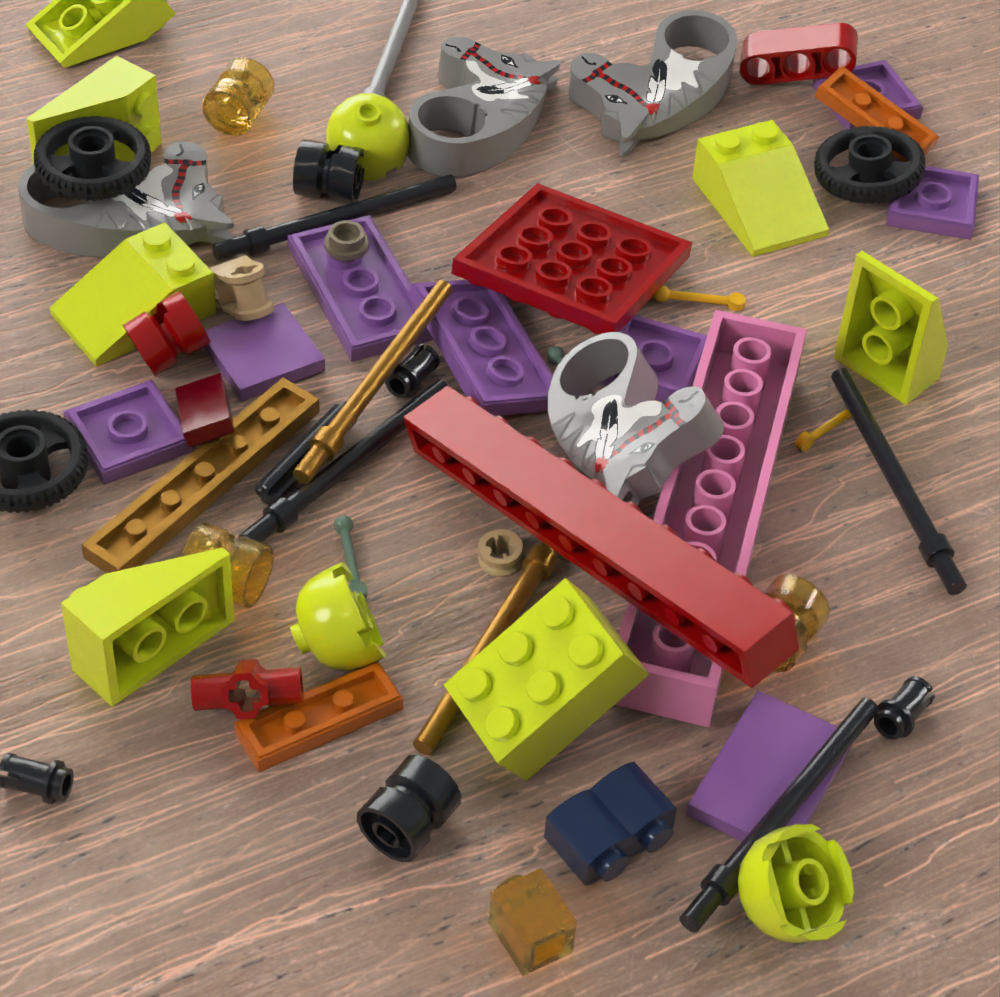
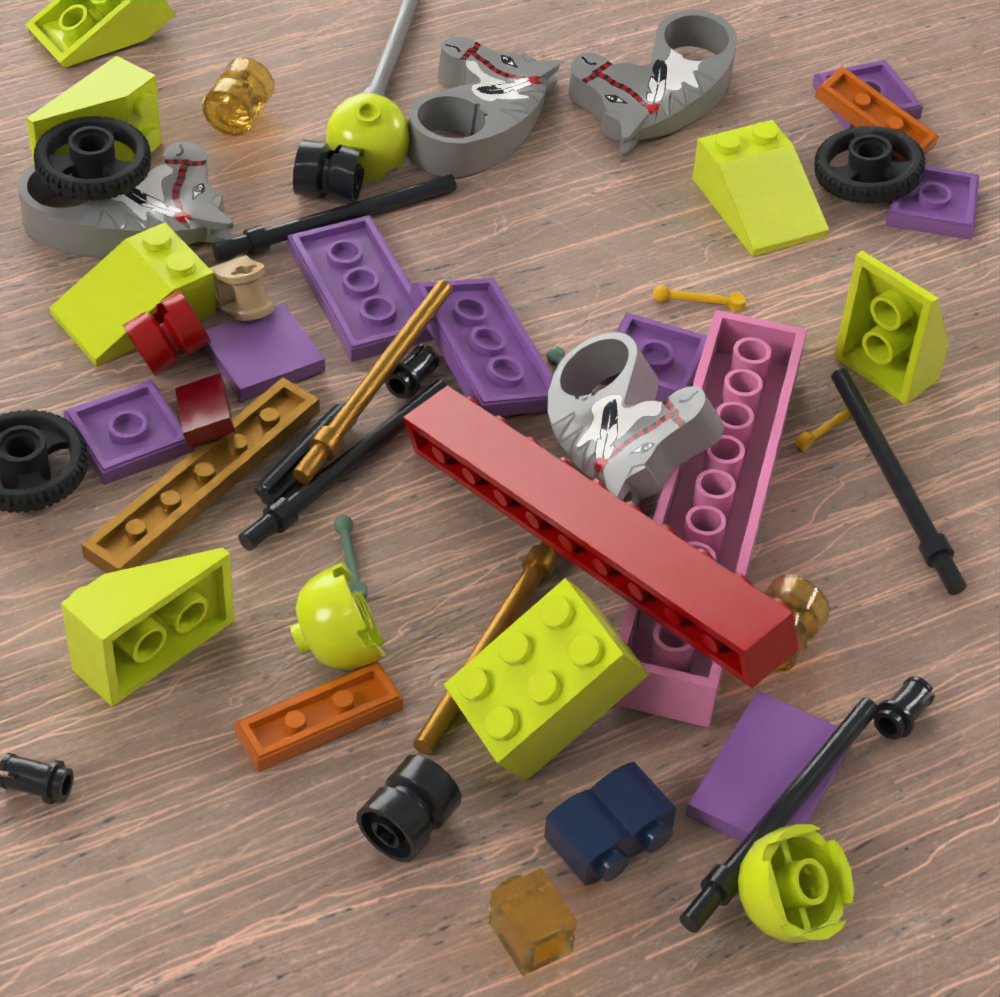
clear yellow wheel [181,522,274,608] -> none
red axle [191,659,304,720] -> none
dark tan plate [324,220,369,261] -> none
red plate [451,183,692,335] -> none
tan bush [478,529,523,578] -> none
red beam [739,22,858,85] -> none

